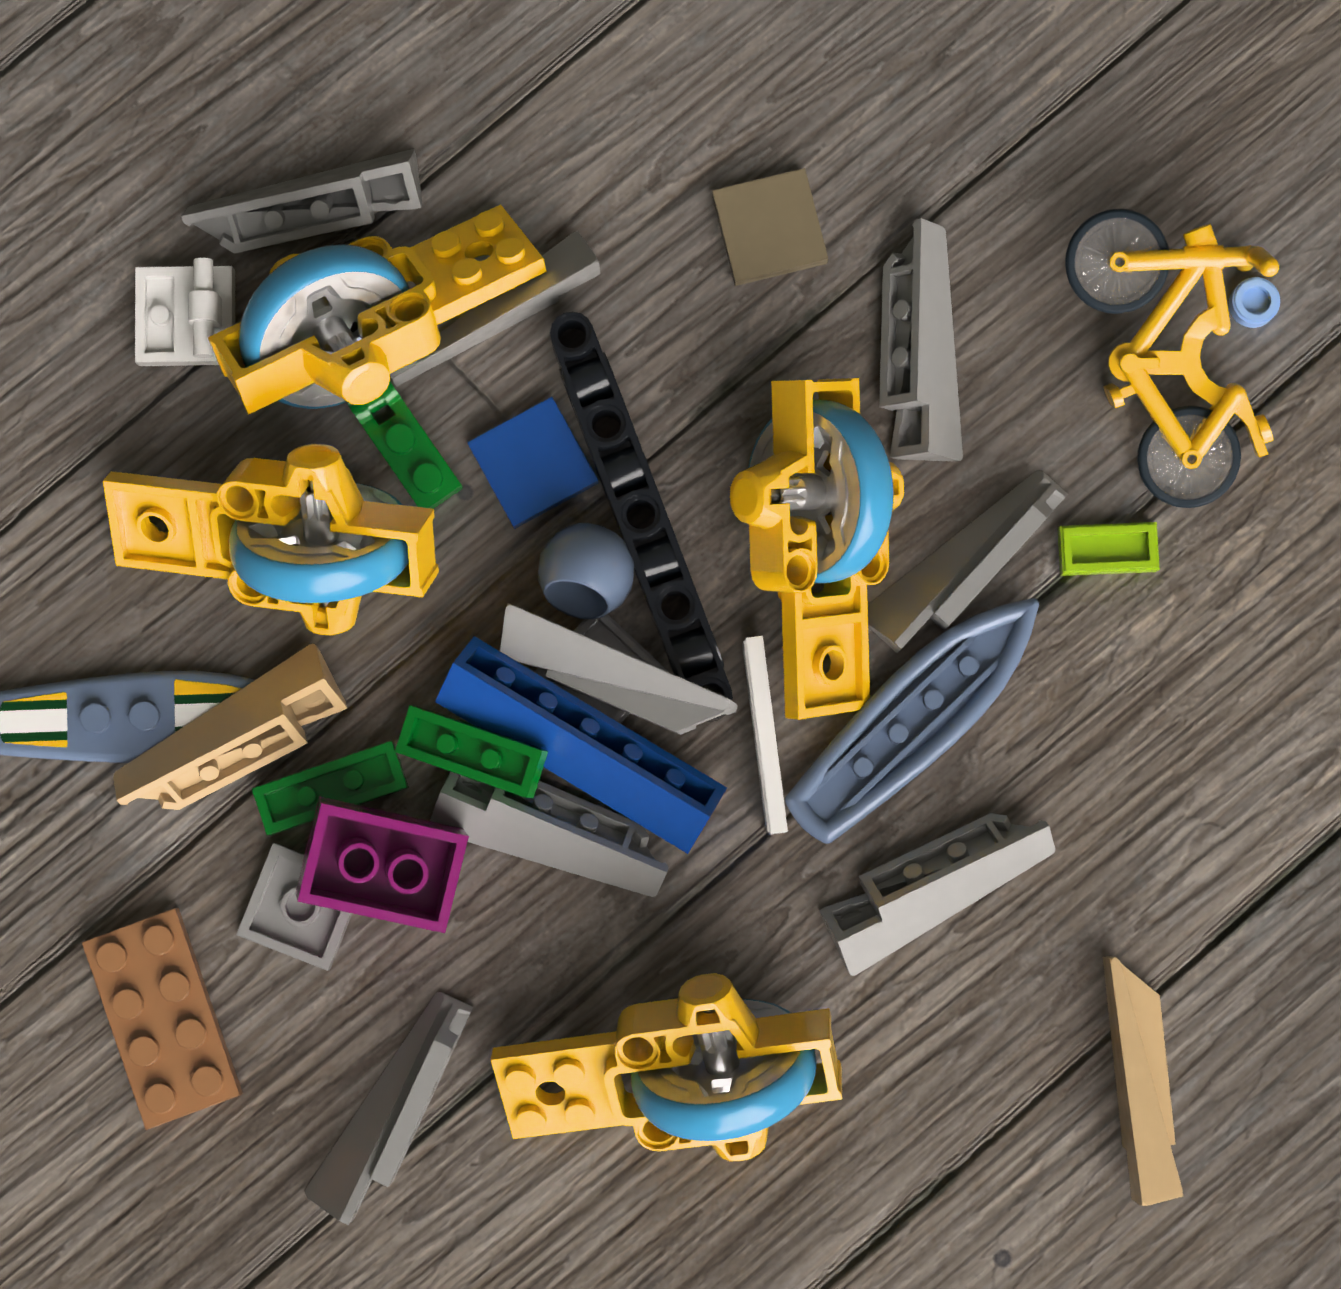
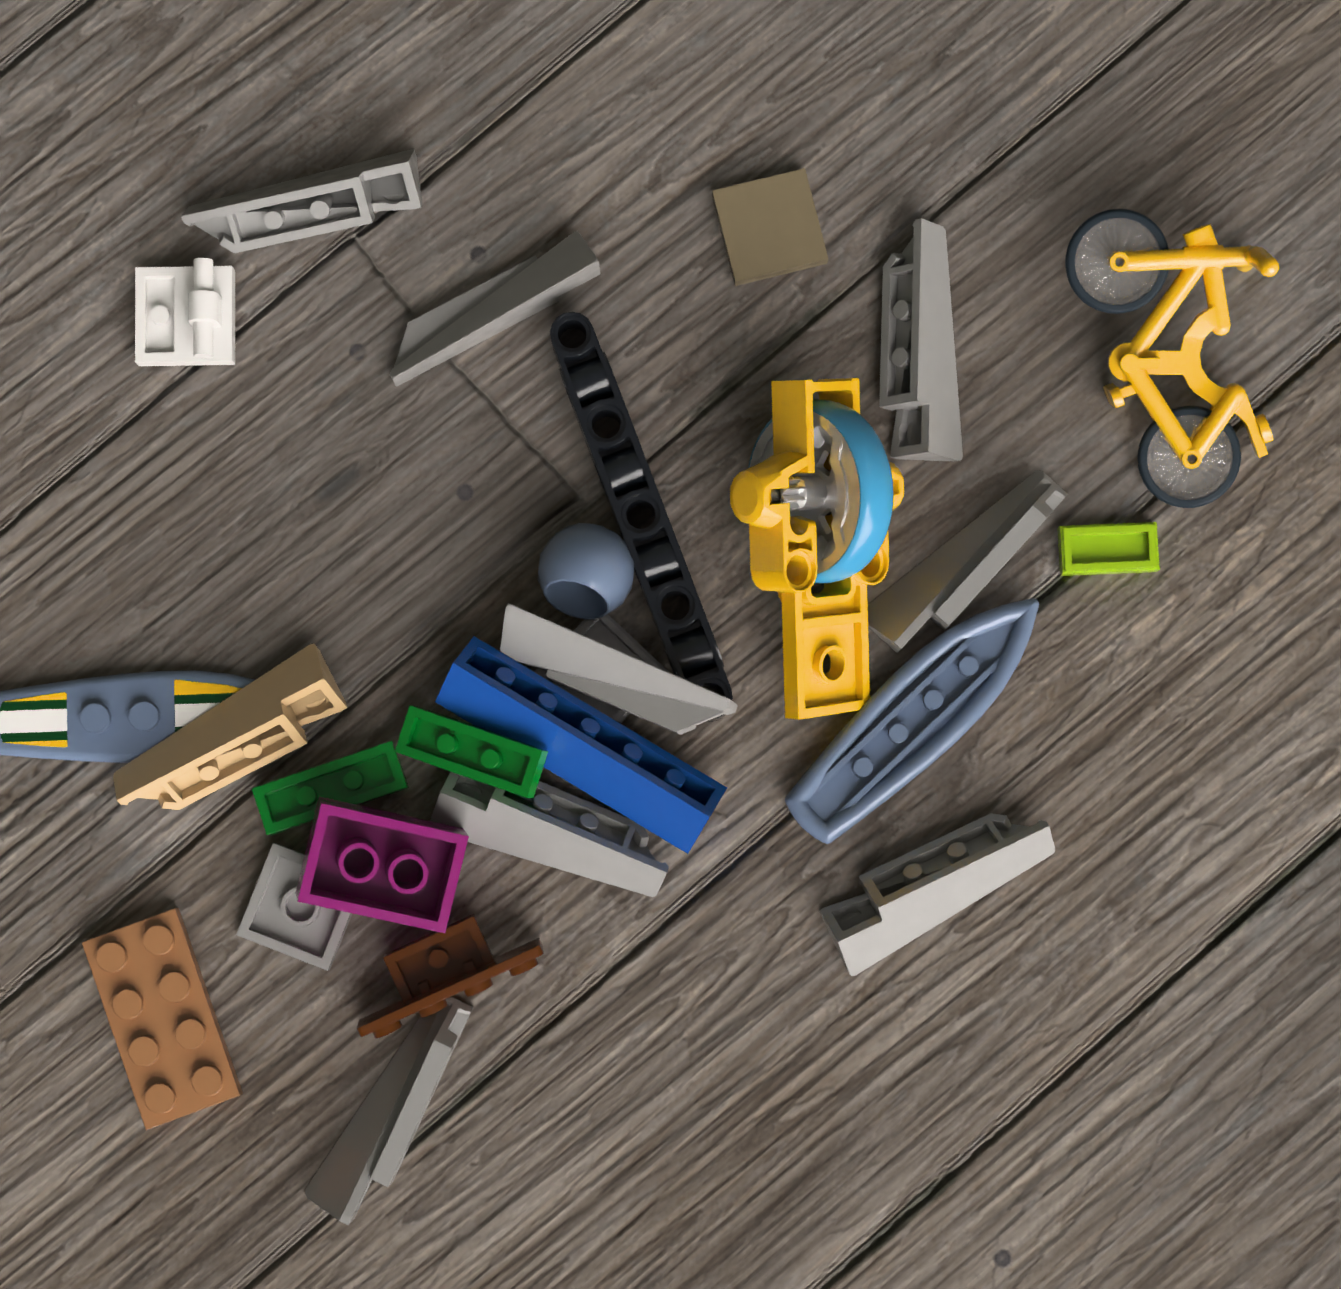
yellow piece [103,444,439,635] -> none
yellow piece [208,204,547,415] -> none
green plate [346,382,463,509] -> none
blue tile [467,397,599,529] -> none
yellow piece [491,973,842,1161] -> none
white tile [742,636,788,835] -> none
tan wedge [1103,956,1183,1206] -> none
light blue tile [1229,277,1280,328] -> none
none -> reddish brown bracket [357,914,544,1038]

